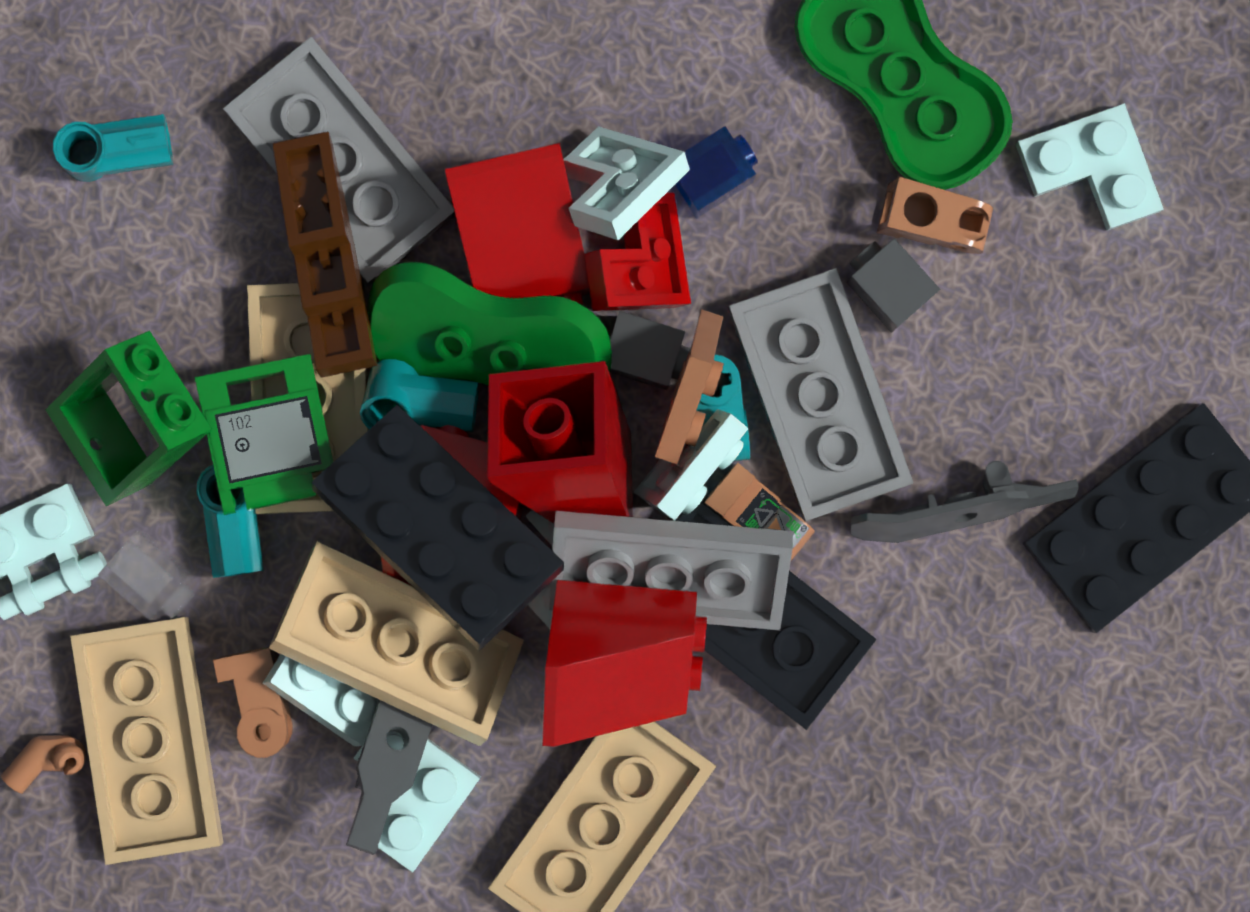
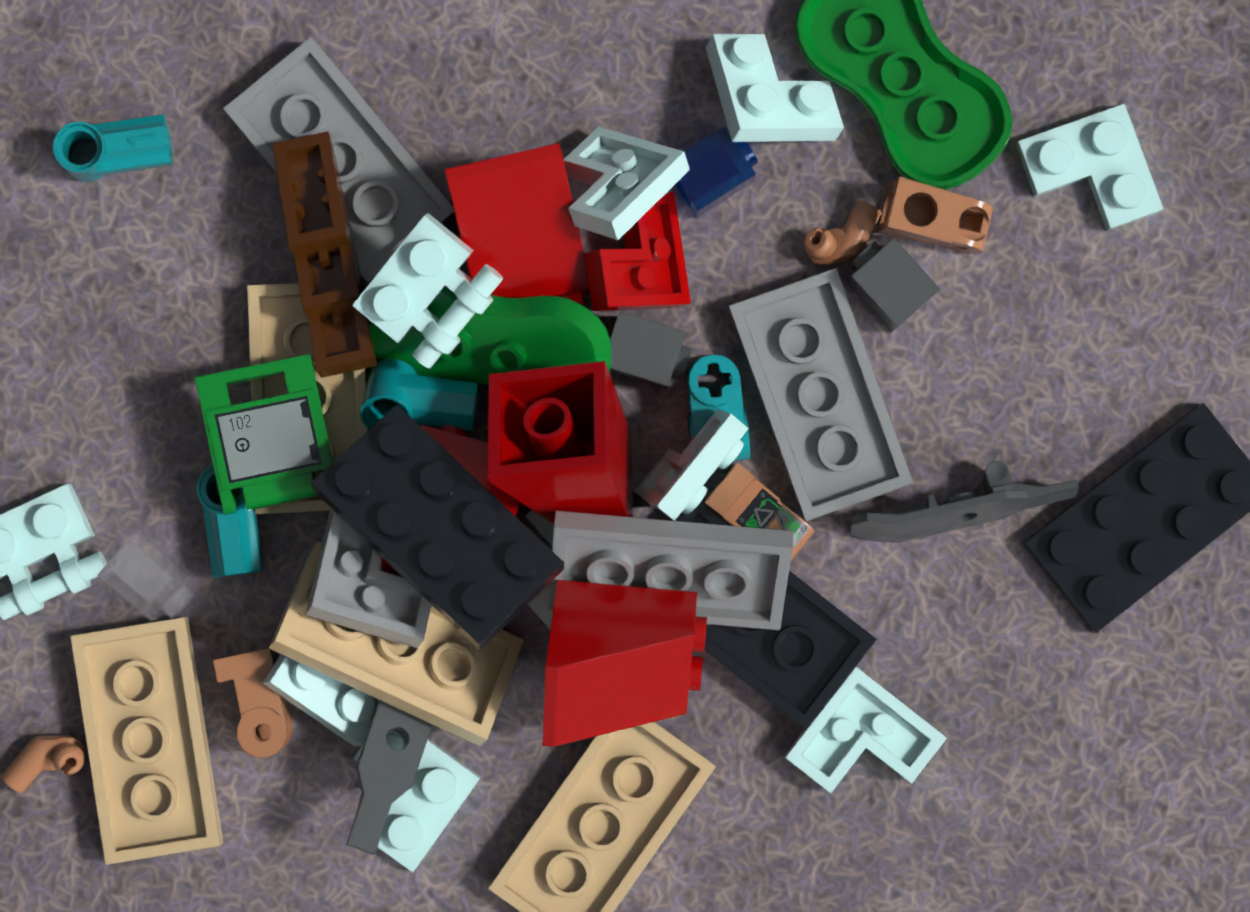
green window [45,330,212,506] -> none
nougat wing [655,309,724,464] -> none
none -> light grey plate [305,508,431,648]
none -> light aqua plate [352,213,503,368]
none -> light aqua plate [706,34,844,142]
none -> light aqua plate [784,667,947,793]
none -> nougat arm [803,200,882,266]

